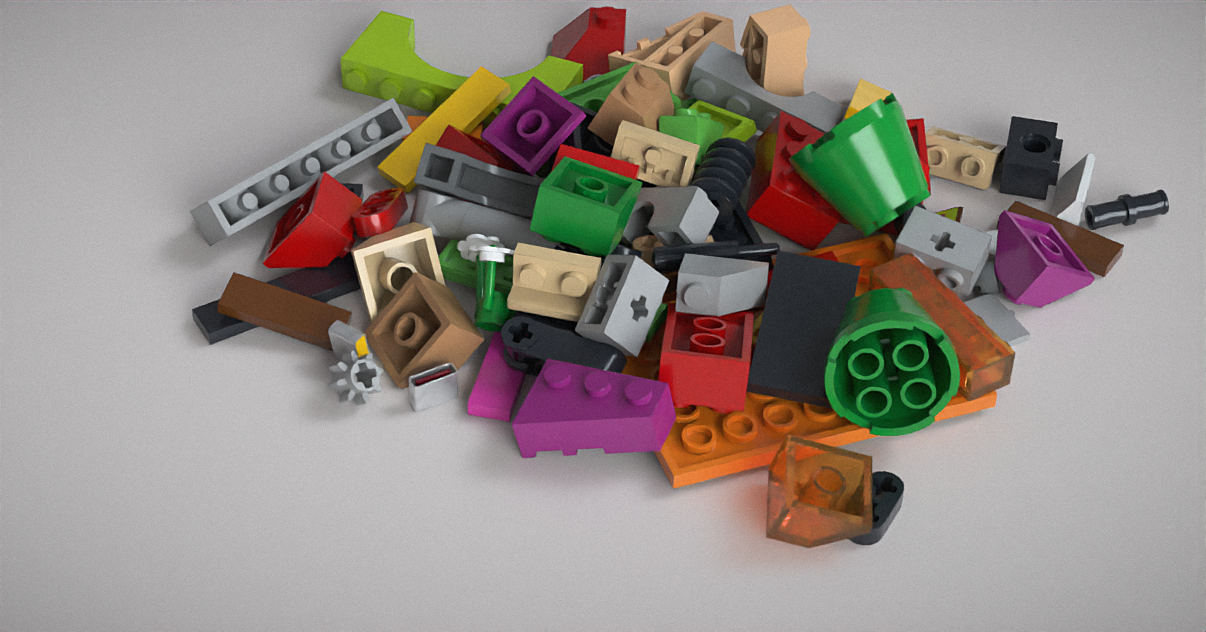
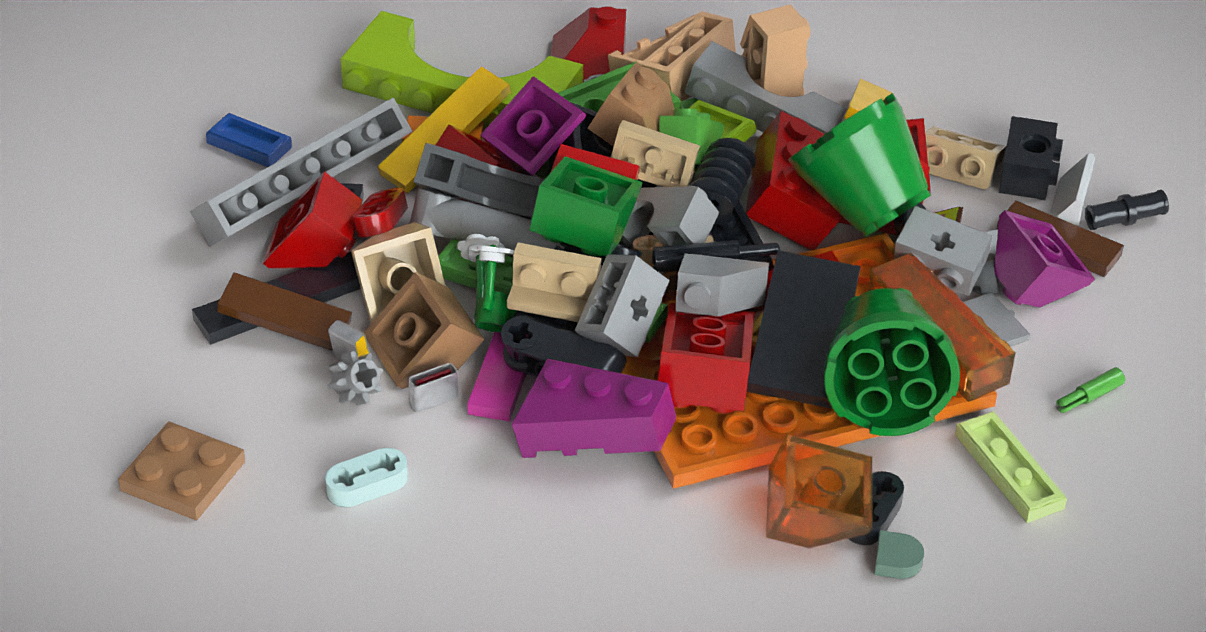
none -> medium nougat plate [118,421,245,521]
none -> blue tile [206,113,292,167]
none -> light aqua beam [325,448,408,507]
none -> sand green tile [874,530,924,579]
none -> yellowish green tile [955,411,1067,523]
none -> bright green pin [1056,367,1125,413]

